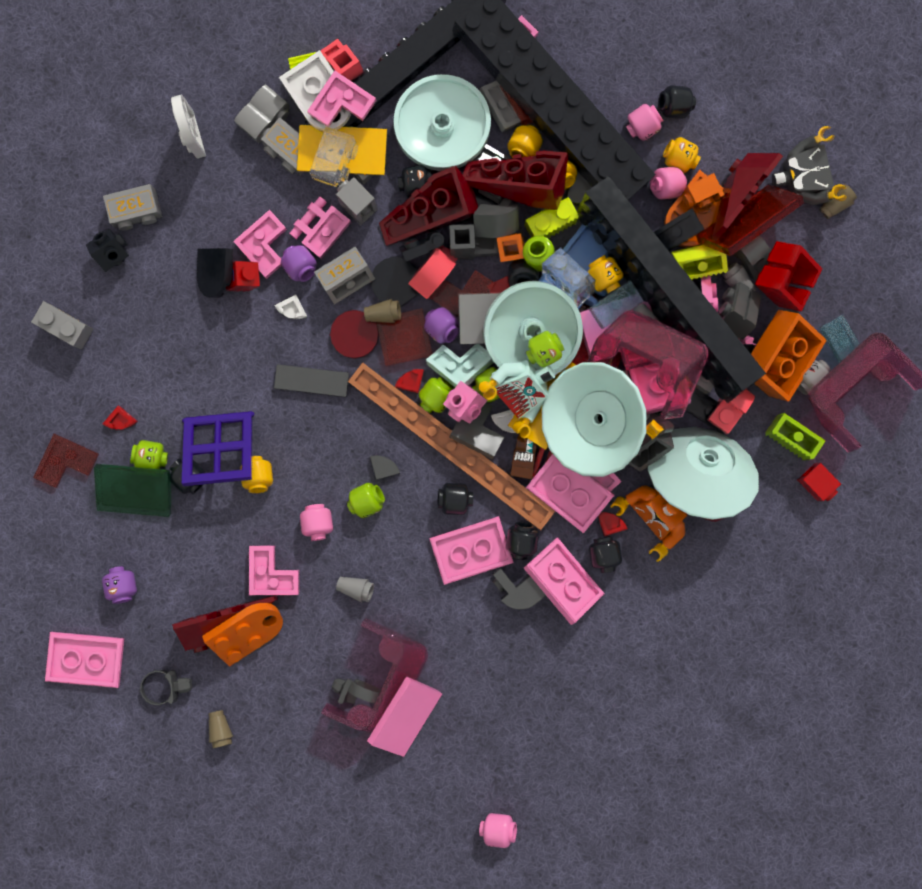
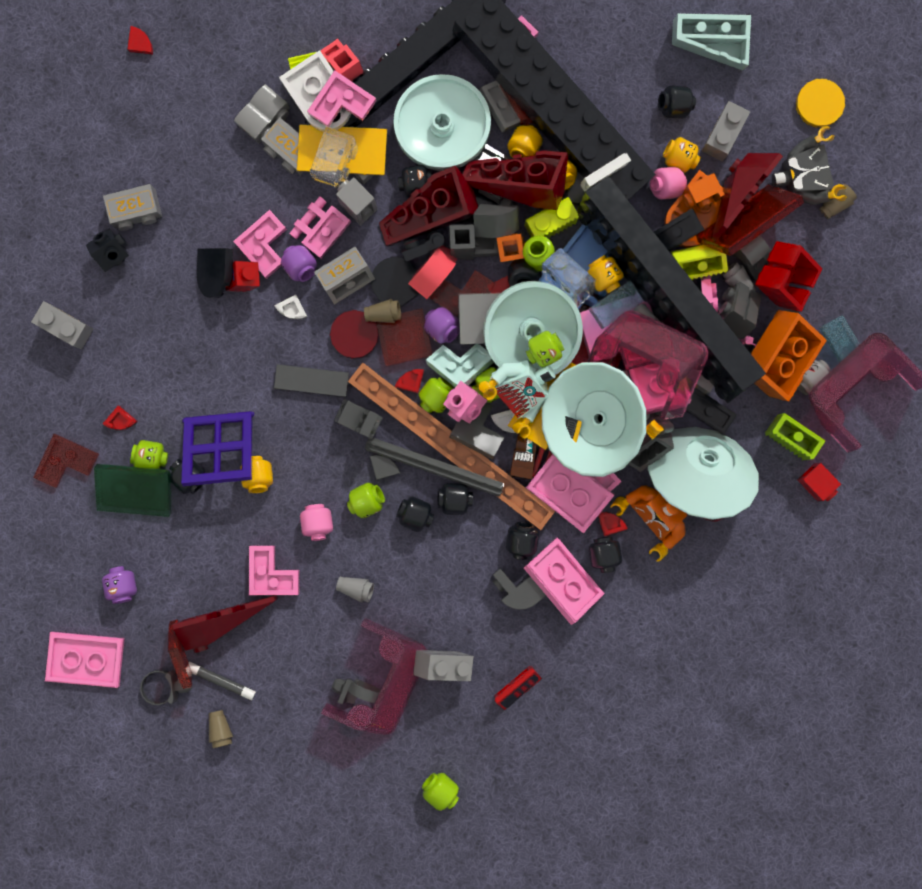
white plate [171,94,206,159] -> none
orange plate [202,603,283,667] -> none
bright pink tile [367,677,442,757] -> none
bright pink tile [429,516,514,585] -> none
bright pink head [479,813,517,848] -> none
bright pink head [626,104,663,141] -> none
coral brick [707,390,755,434] -> none
none -> red tile [128,26,153,55]
none -> clear red tile [168,619,192,689]
none -> dark grey bar [185,661,256,701]
none -> dark grey brick [333,399,383,439]
none -> dark grey axle [365,438,504,496]
none -> black head [396,496,434,532]
none -> light grey brick [413,650,474,681]
none -> lime head [422,773,459,811]
none -> red slope [494,666,542,710]
none -> sticker [565,416,582,442]
none -> white tile [580,153,631,192]
none -> light aqua wedge [672,13,751,70]
none -> light grey brick [701,101,750,162]
none -> yellow tile [796,79,845,128]

